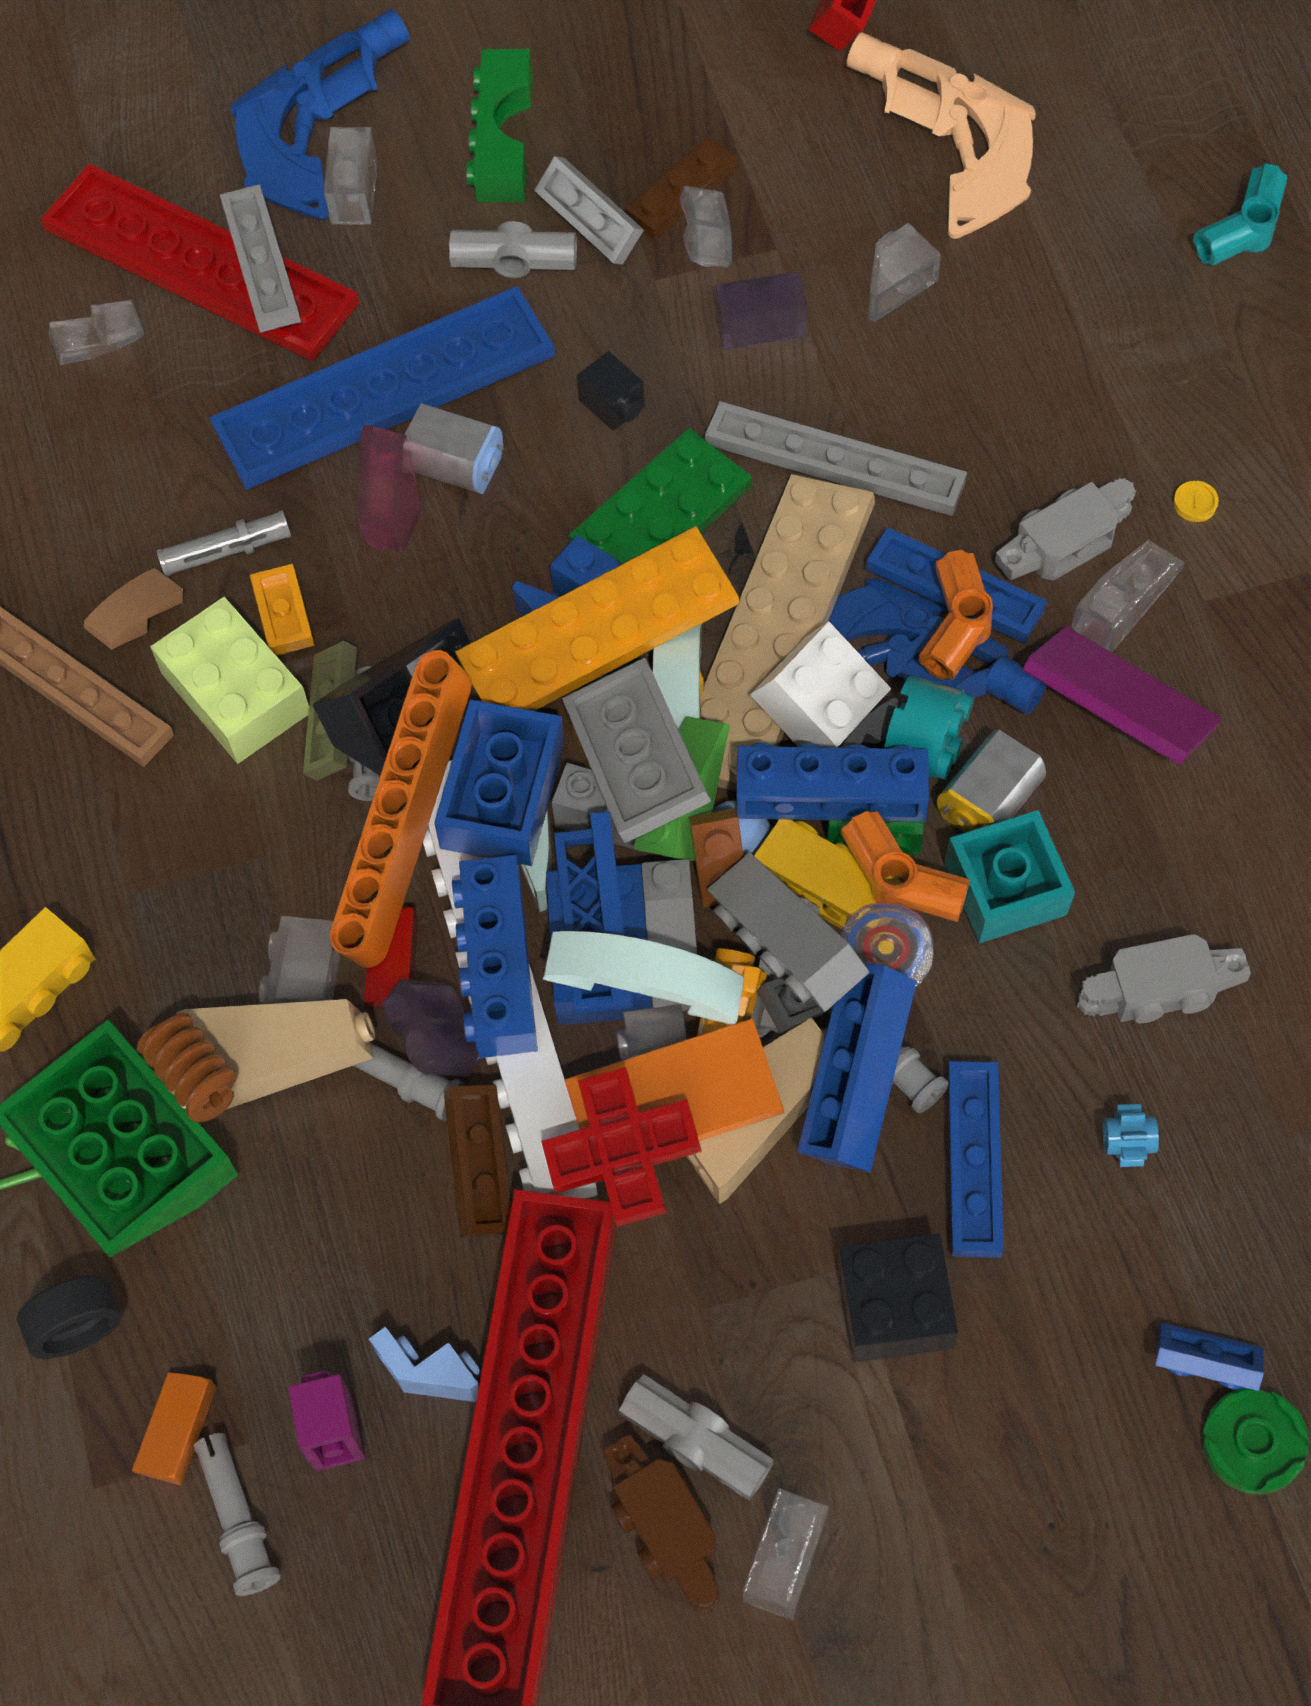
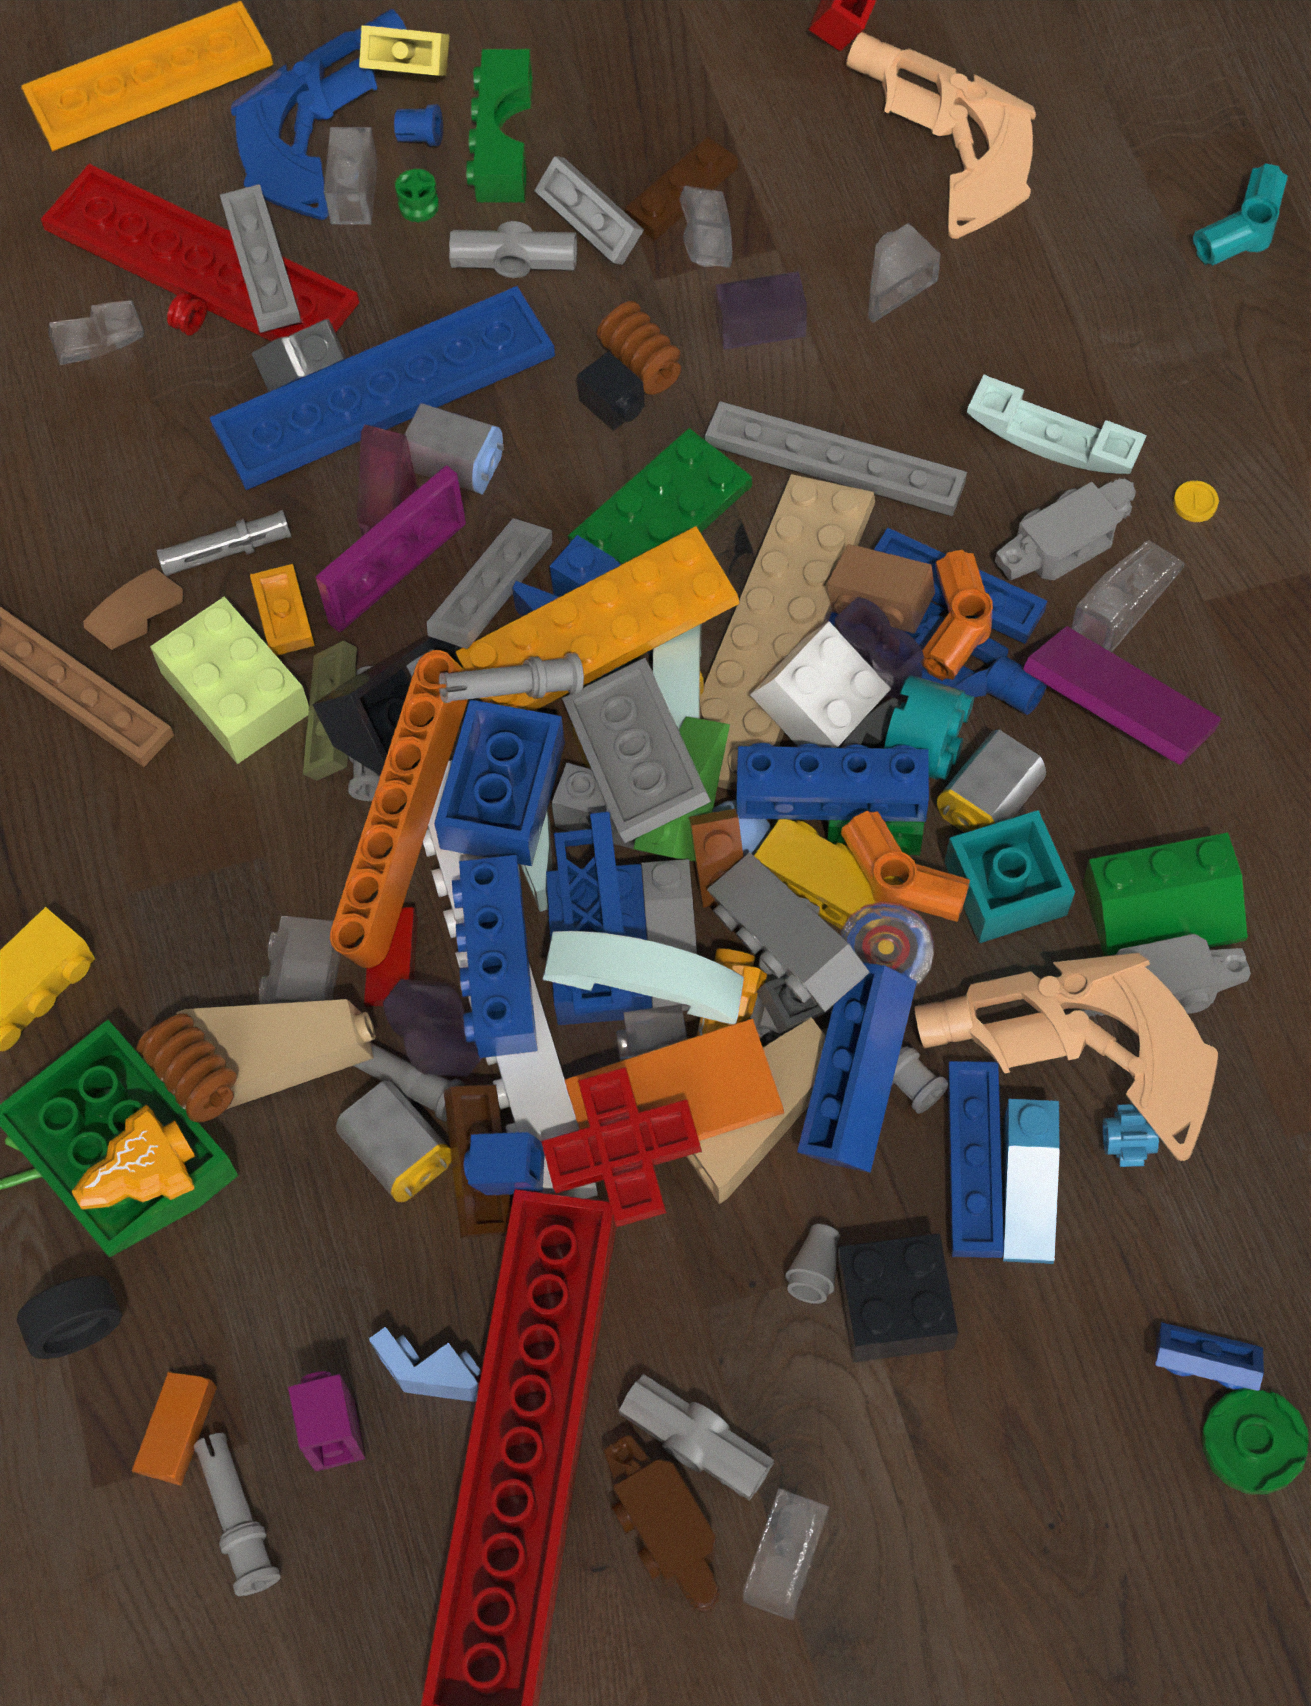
none -> light orange plate [21,1,274,151]
none -> light orange rock [72,1105,195,1209]
none -> red bush [167,292,207,336]
none -> dark grey slope [251,319,347,392]
none -> magenta tile [315,465,466,632]
none -> flat silver piece [336,1081,451,1202]
none -> light yellow slope [359,25,450,76]
none -> blue bush [394,104,443,146]
none -> green wheel [395,169,439,222]
none -> light grey plate [427,518,552,649]
none -> light grey pin [439,653,584,703]
none -> blue brick [464,1132,545,1195]
none -> dark orange piece [597,301,681,395]
none -> light grey cone [786,1224,840,1304]
none -> medium nougat brick [827,544,935,634]
none -> clear purple brick [835,597,924,699]
none -> light nougat piece [915,953,1218,1161]
none -> light aqua slope [967,375,1147,474]
none -> slope [1003,1099,1059,1264]
none -> green slope [1082,832,1248,956]

